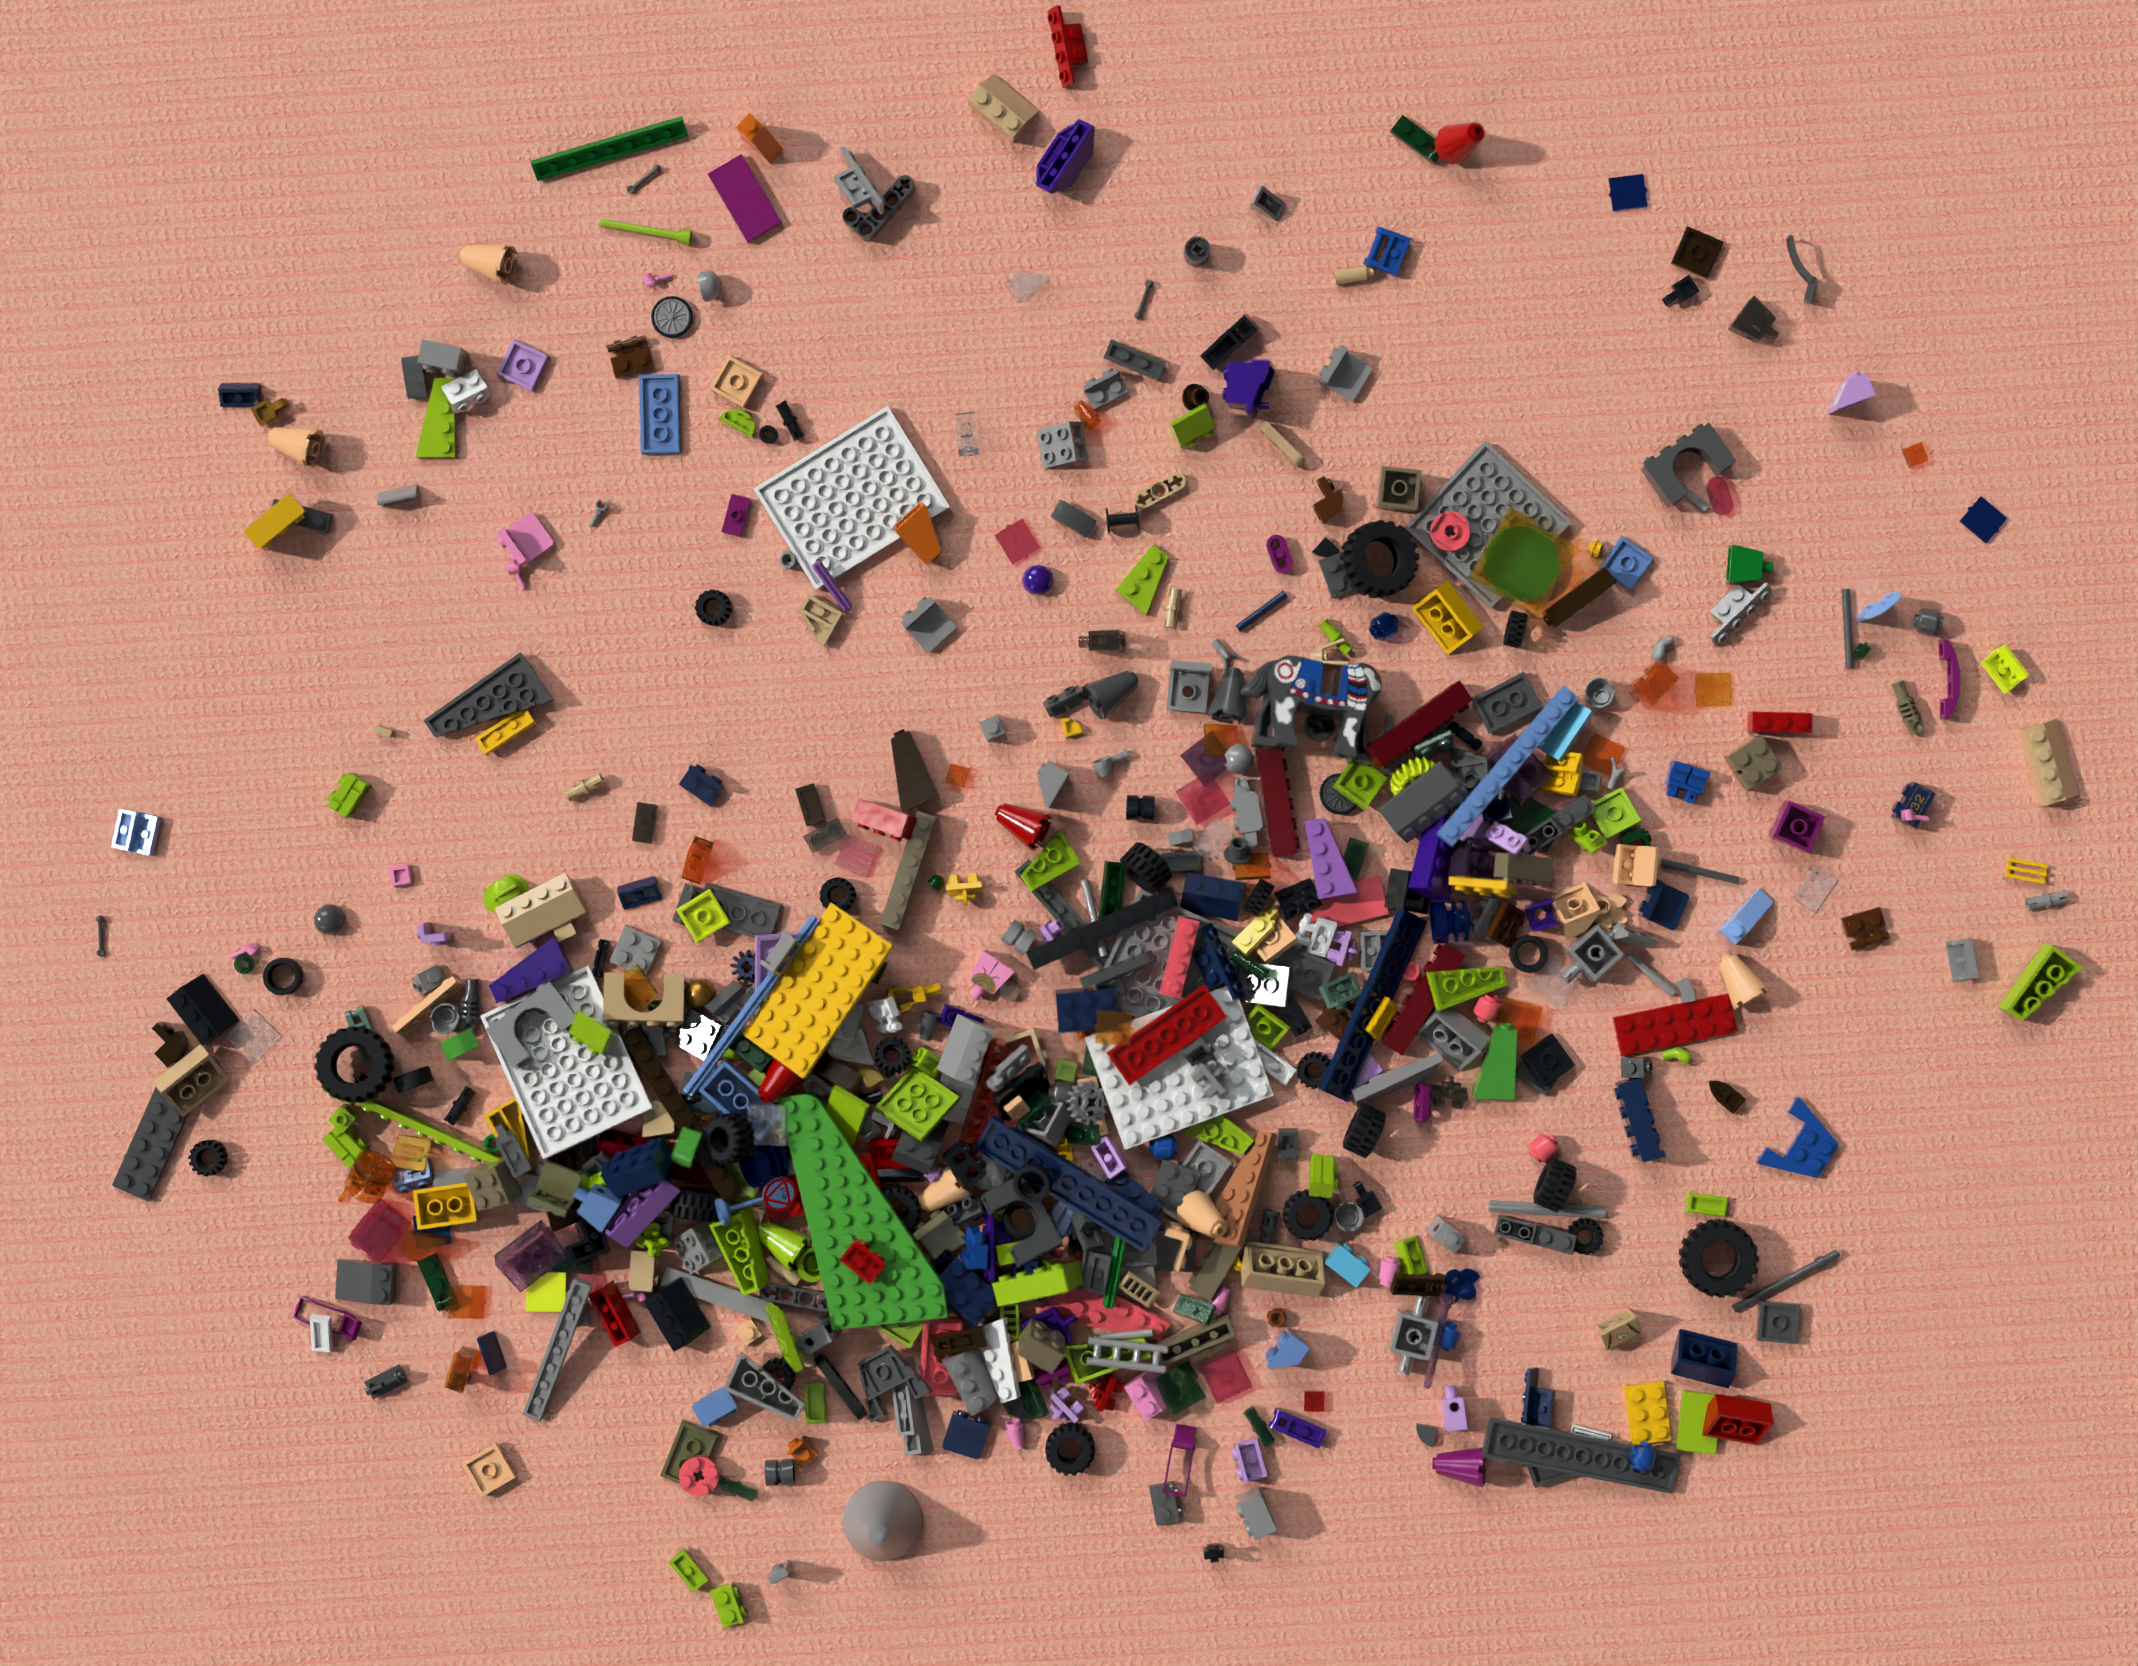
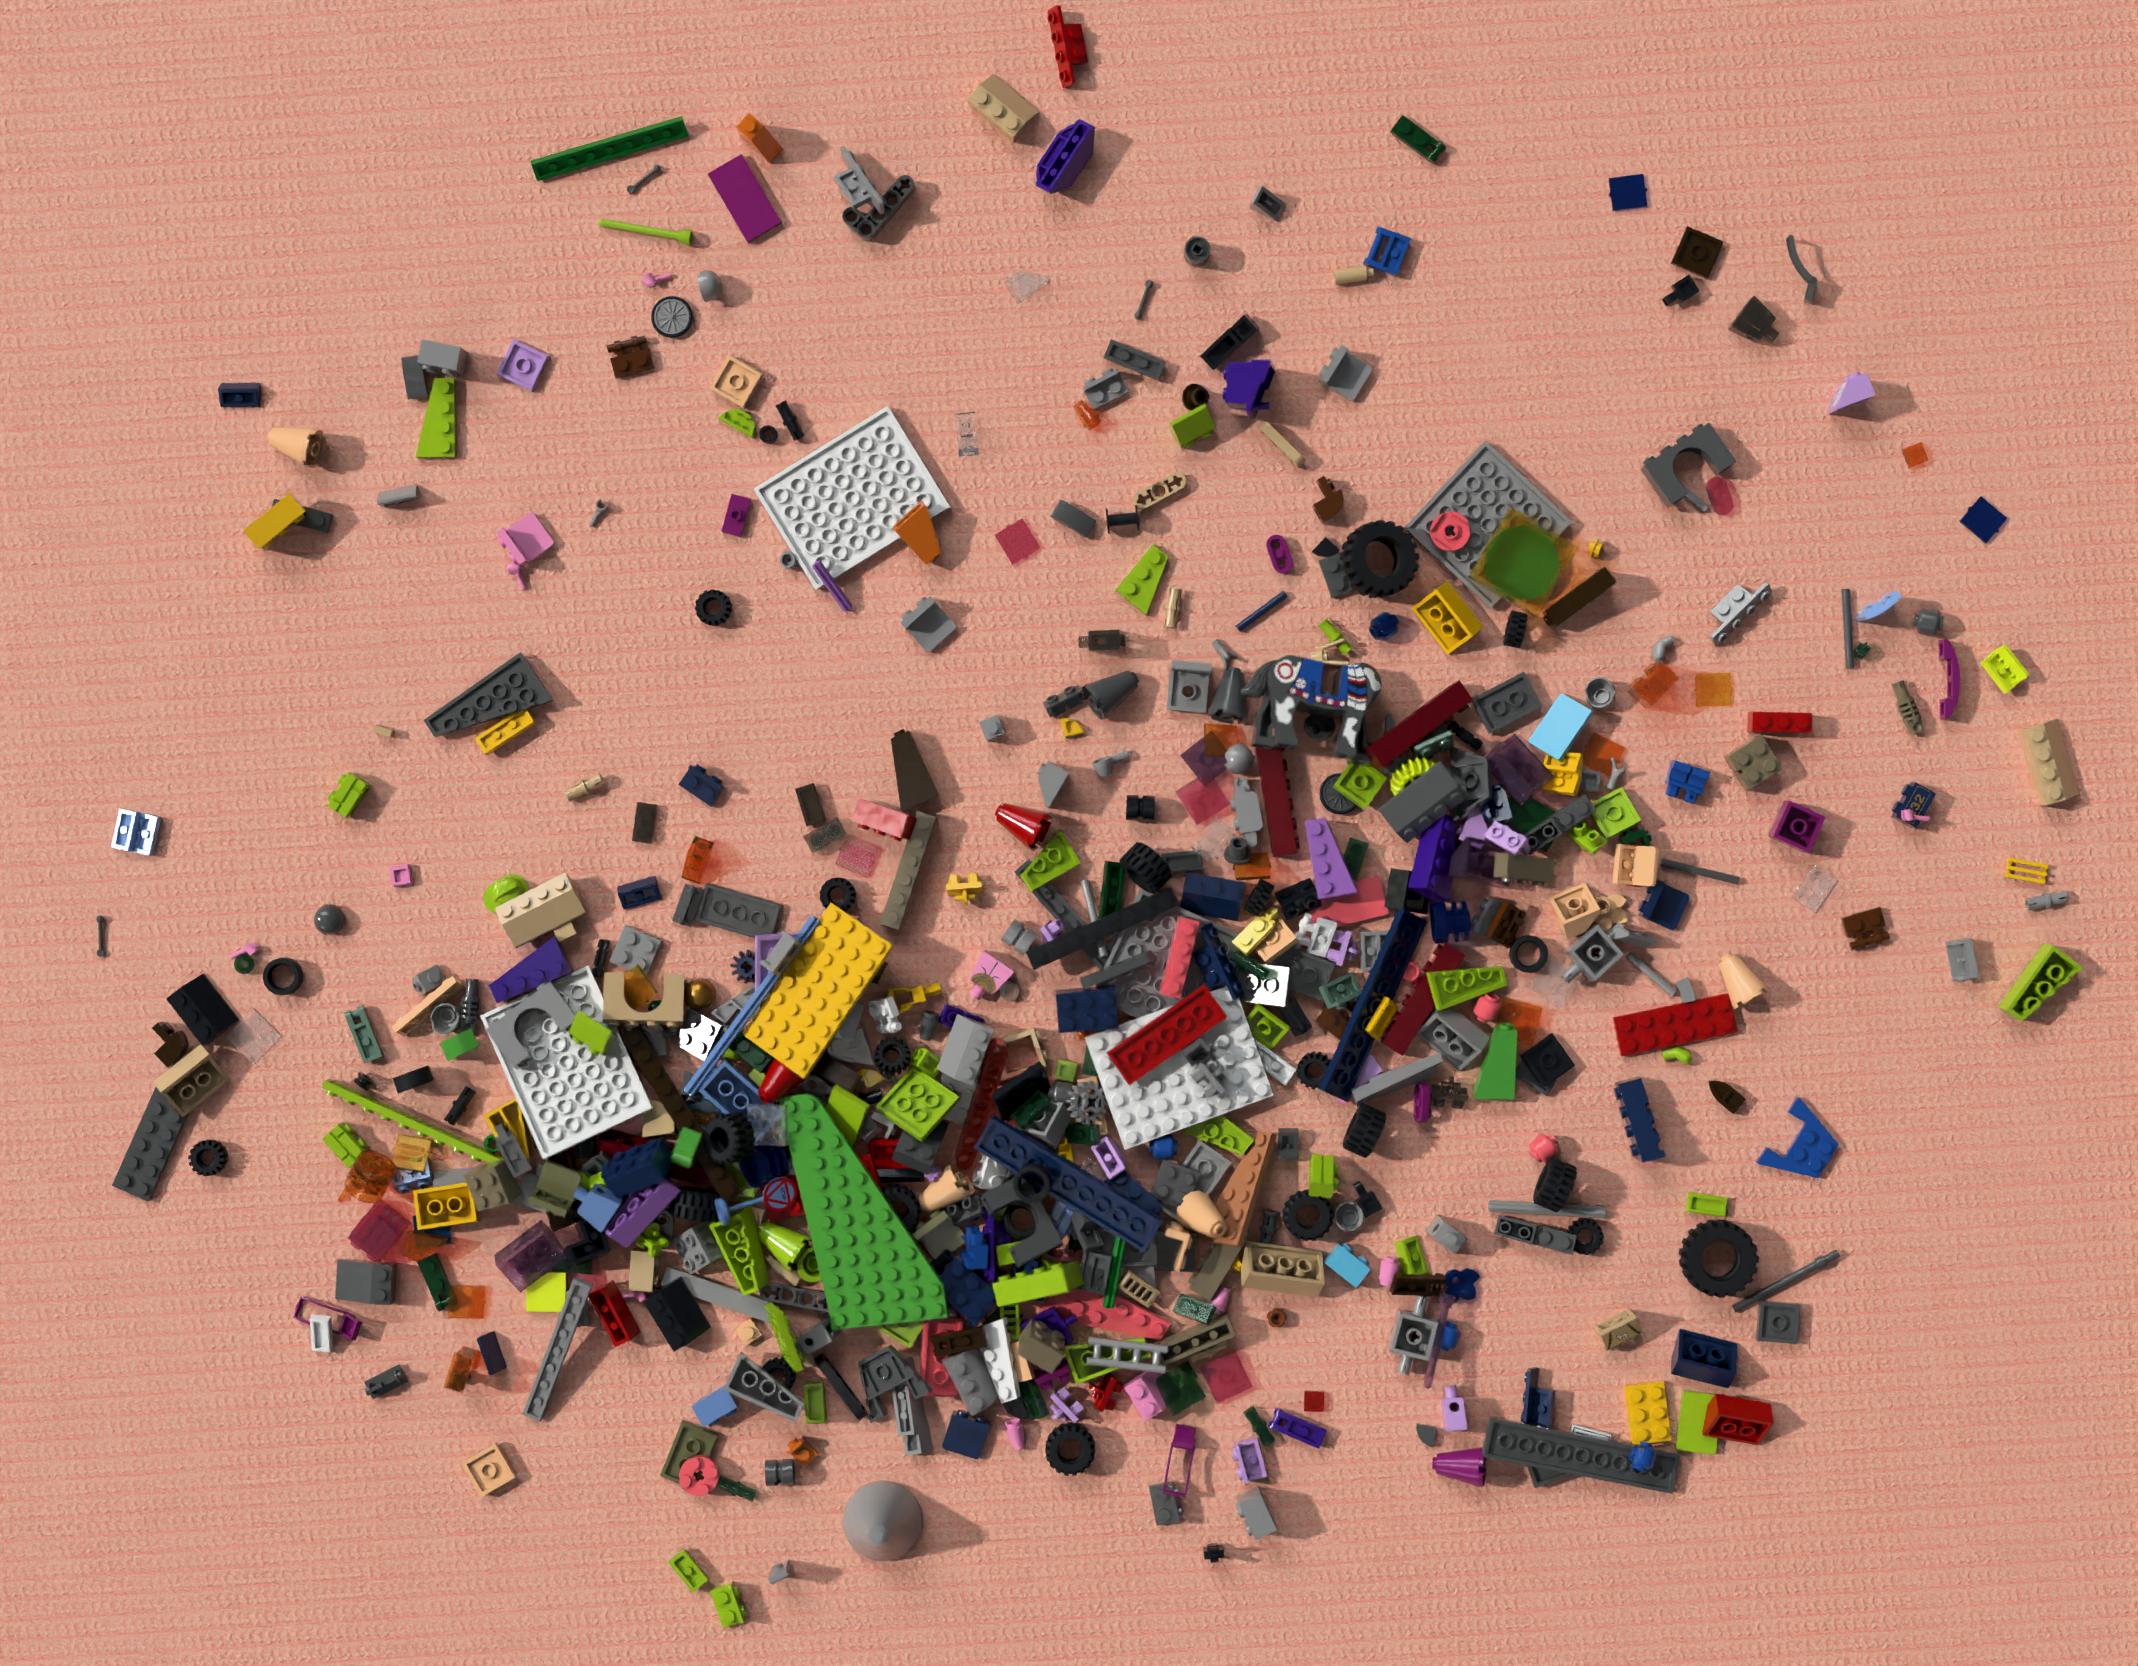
pearl gold plate [250,398,289,426] -> none
black tyre [314,1026,395,1103] -> none
lime bracket [328,1104,361,1133] -> none
lavender bracket [417,922,453,946] -> none
white bracket [441,369,490,414] -> none
light nougat cone [460,245,518,285] -> none
medium blue tile [639,374,681,455] -> none
neon yellow tile [676,889,731,943] -> none
dark grey tile [704,980,746,1017] -> none
tan wing [799,594,843,647] -> none
red bracket [839,1239,886,1286] -> none
dark green hinge [927,875,944,892] -> none
black brick [942,1139,987,1189] -> none
clear orange tile [945,763,969,787] -> none
light grey hinge [986,1045,1031,1092] -> none
light nougat plate [1003,1095,1031,1123] -> none
dark purple hair [1021,565,1054,595] -> none
light grey bracket [1037,422,1088,469] -> none
clear orange piece [1094,1010,1133,1046] -> none
light grey bar [1095,1329,1154,1340] -> none
light grey piece [1167,828,1194,846] -> none
medium blue slope [1265,1328,1310,1369] -> none
dark tan brick [1376,466,1422,512] -> none
red cone [1434,122,1485,165] -> none
medium blue plate [1437,685,1579,847] -> none
yellow plate [1449,877,1518,898] -> none
dark purple piece [1524,898,1560,931] -> none
medium blue tile [1598,536,1654,591] -> none
dark grey bracket [1621,1056,1653,1078] -> none
light blue slope [1717,888,1773,945] -> none
green torso [1725,545,1774,584] -> none

